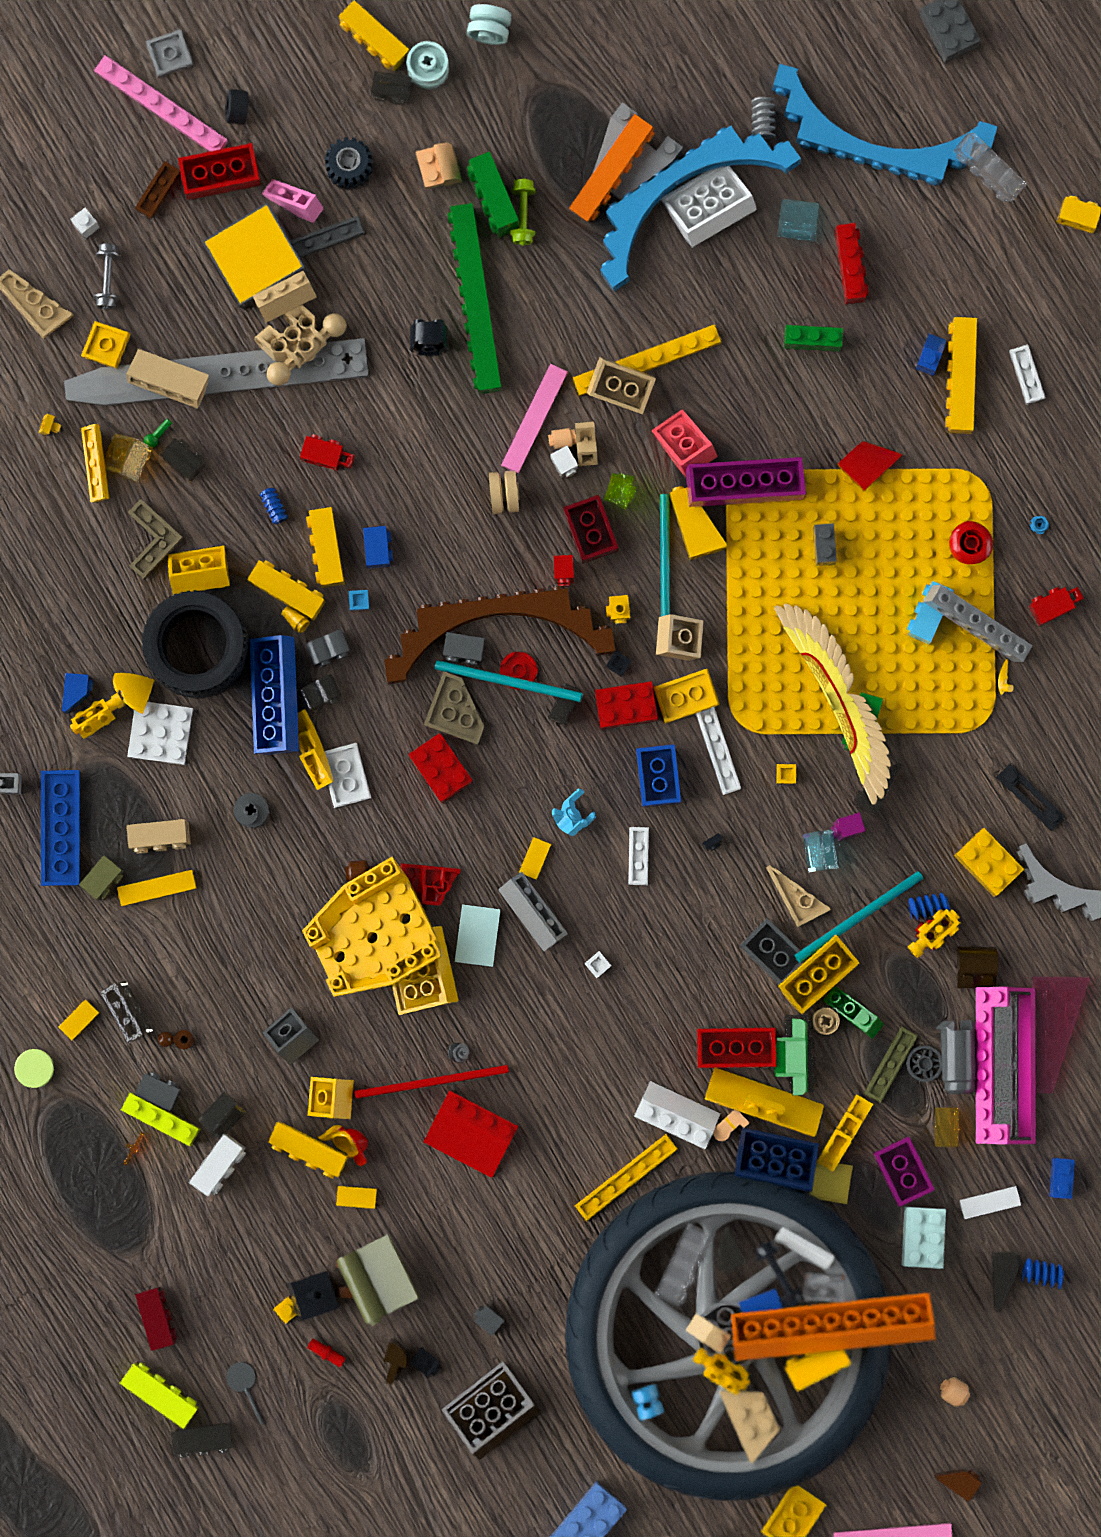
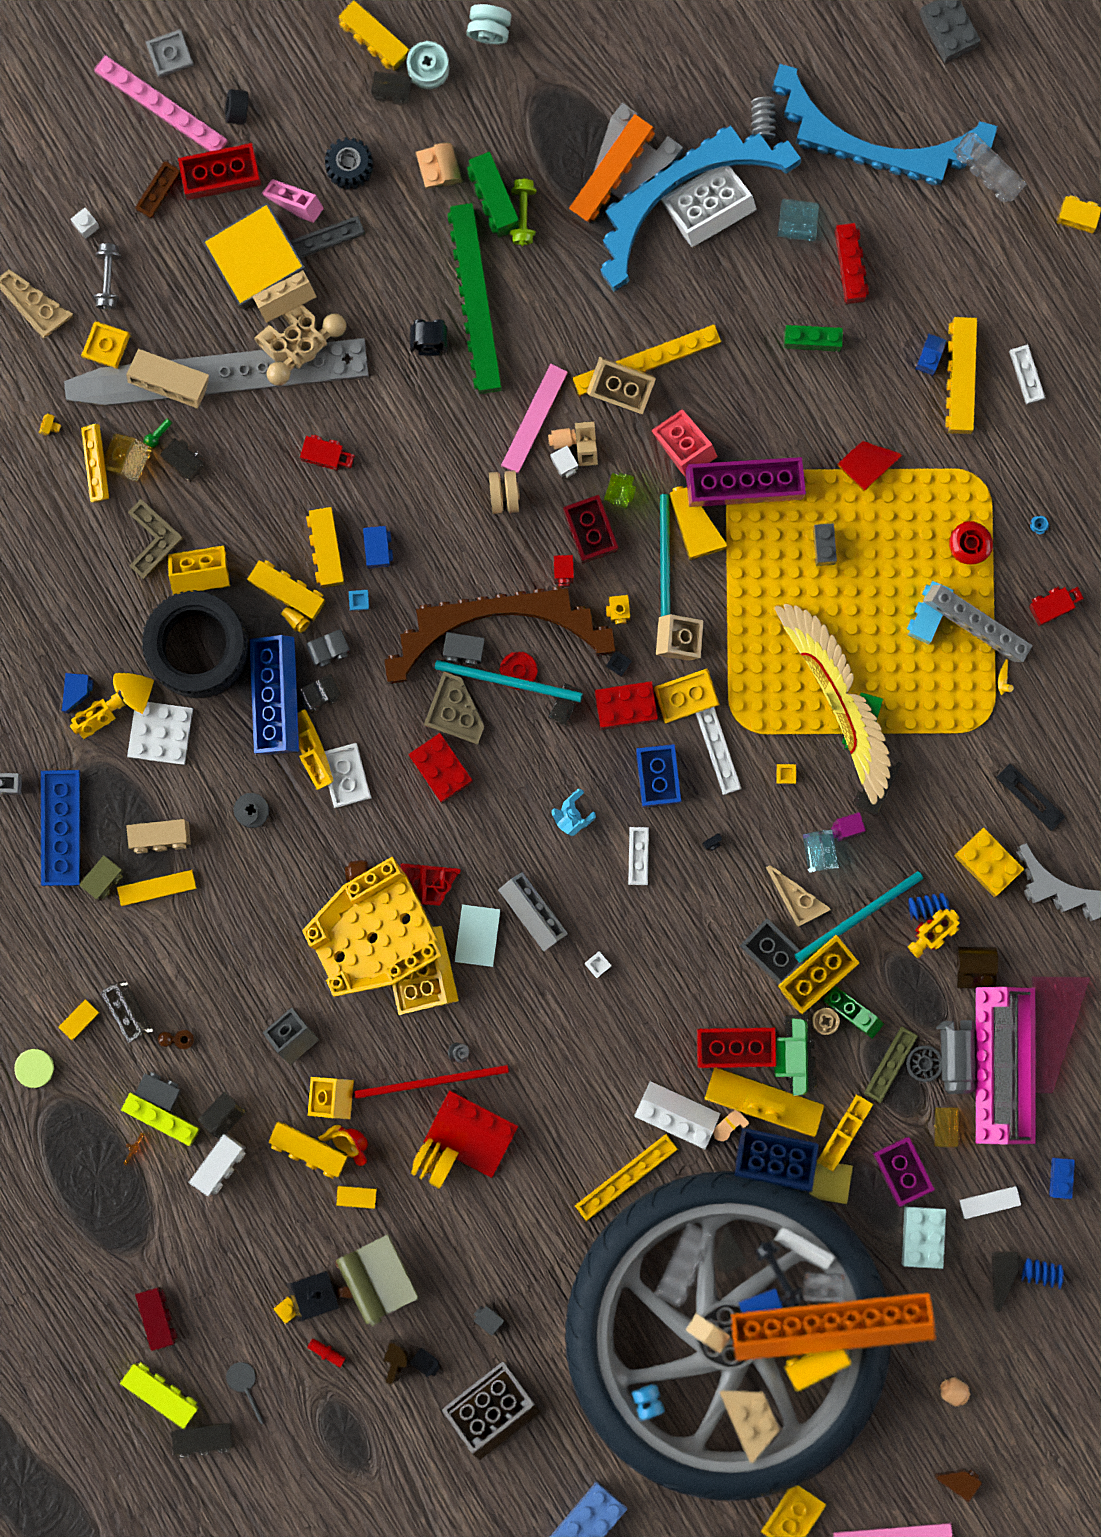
blue piece [260,488,288,524] -> none
yellow tile [519,837,551,880] -> none
yellow brick [692,1347,750,1396] -> none
none -> yellow wheel [411,1137,458,1189]

